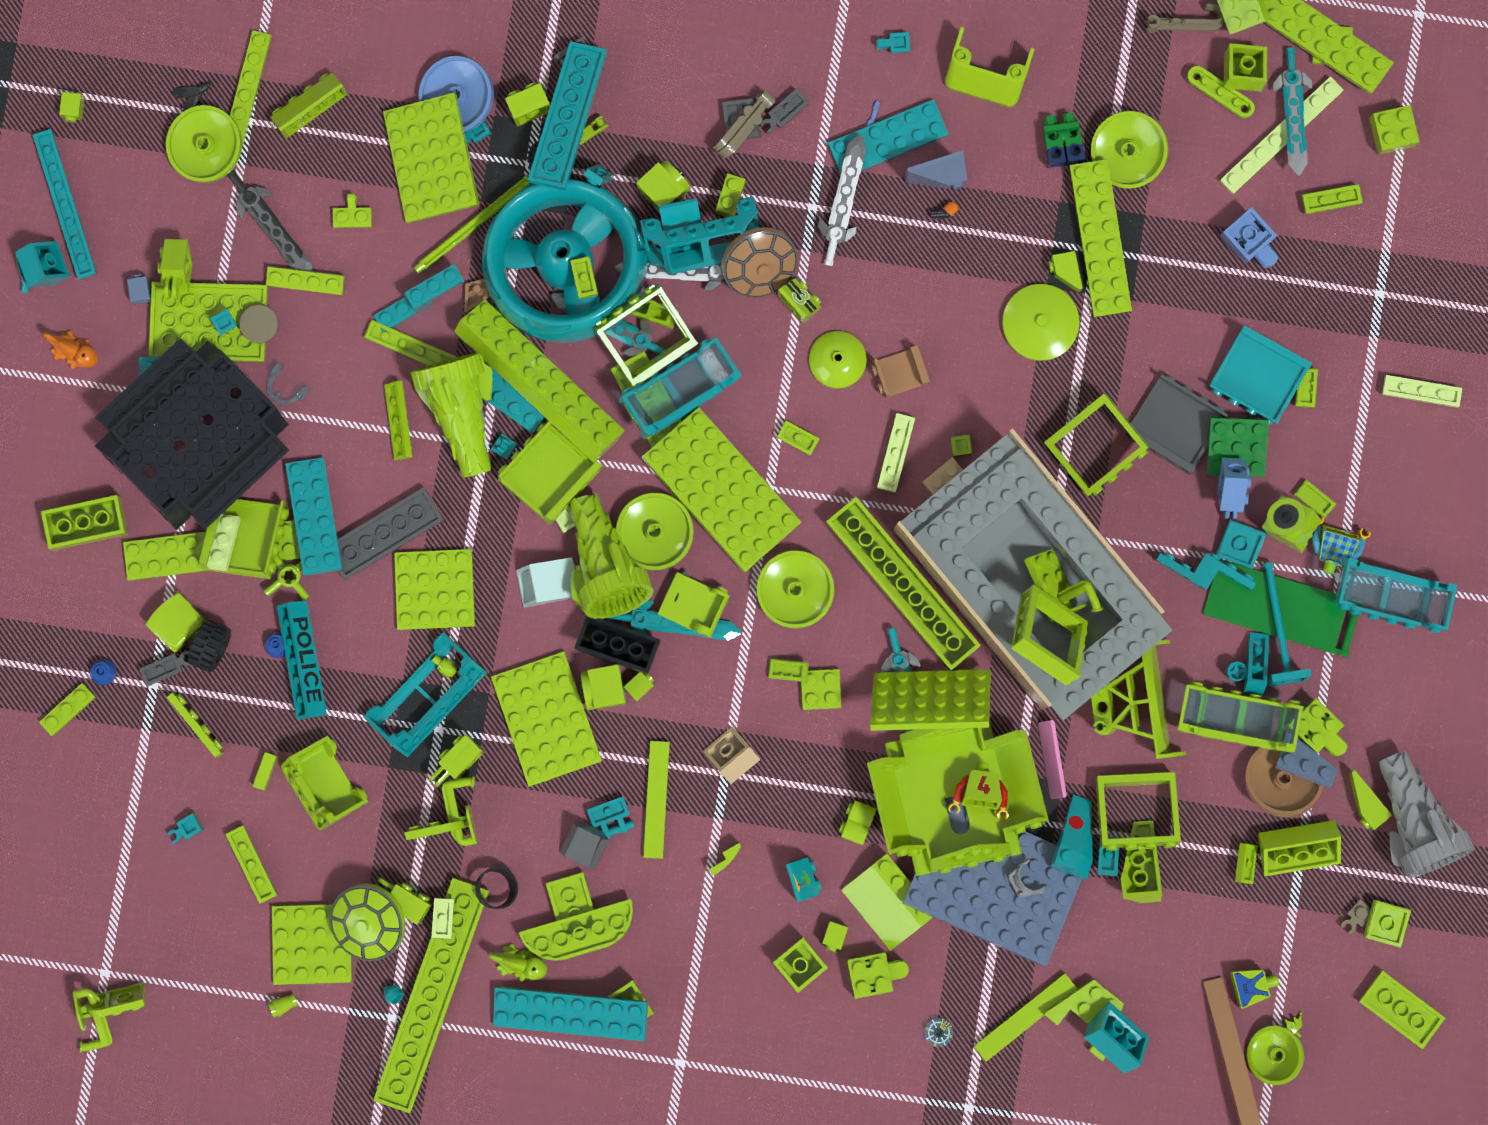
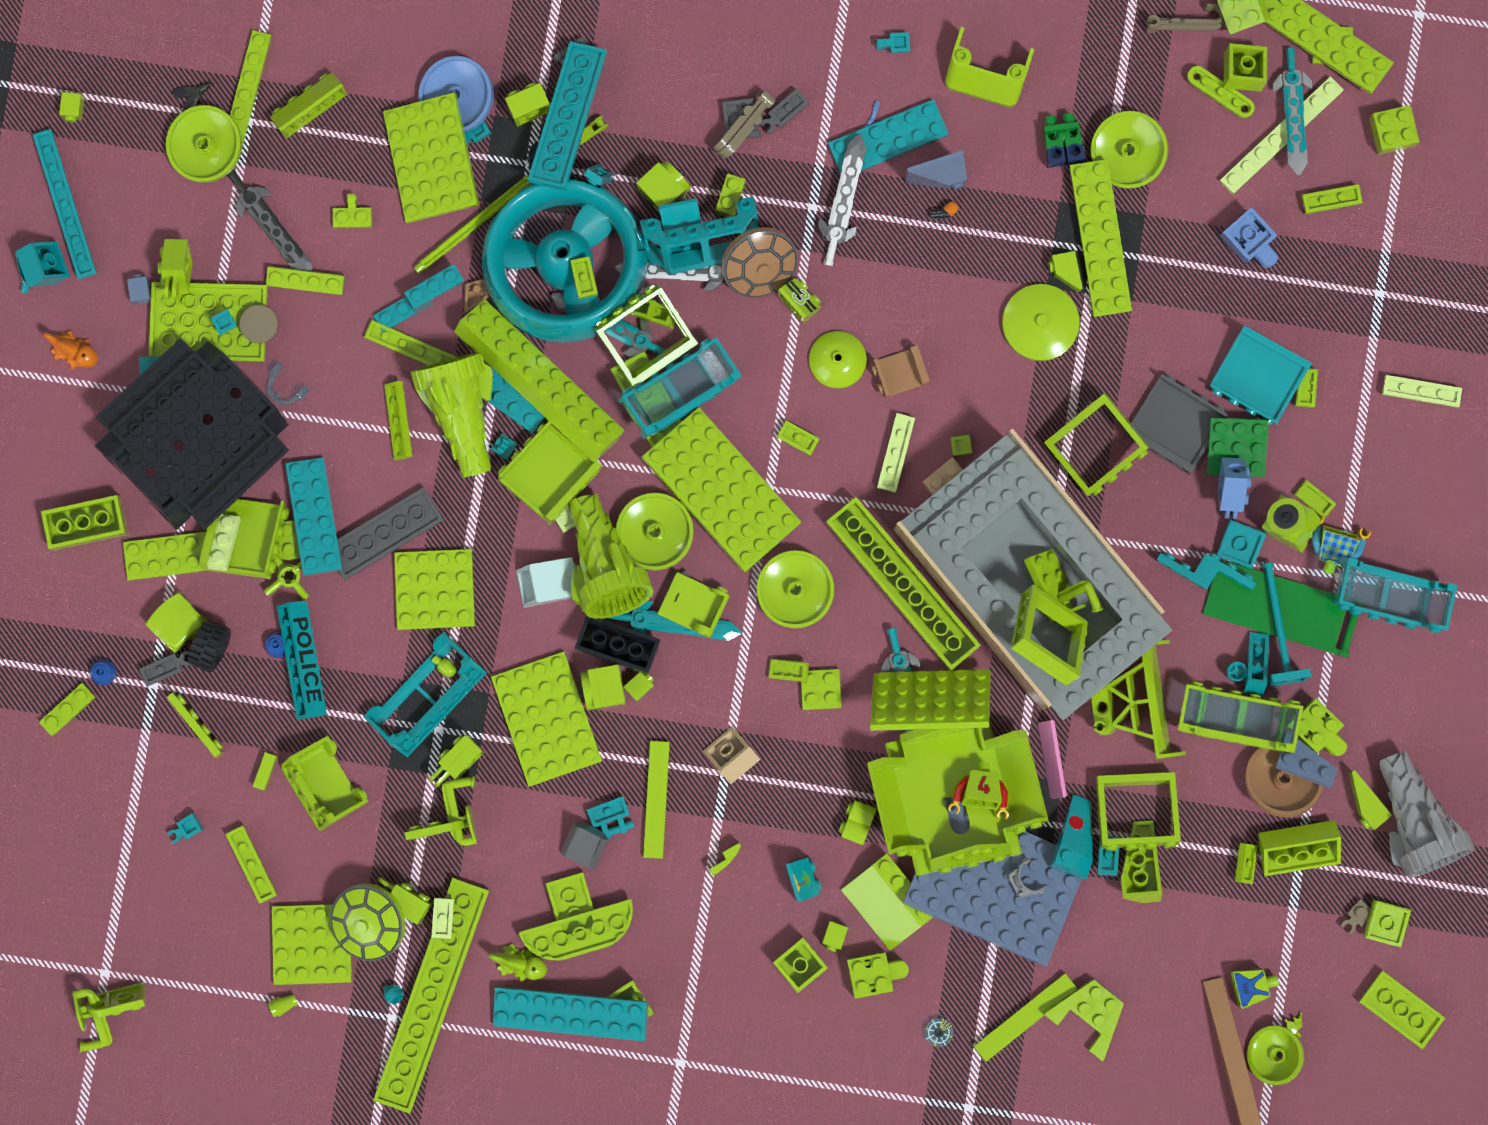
black tyre [475,866,518,909] -> none
teal slope [1084,1001,1150,1074] -> none

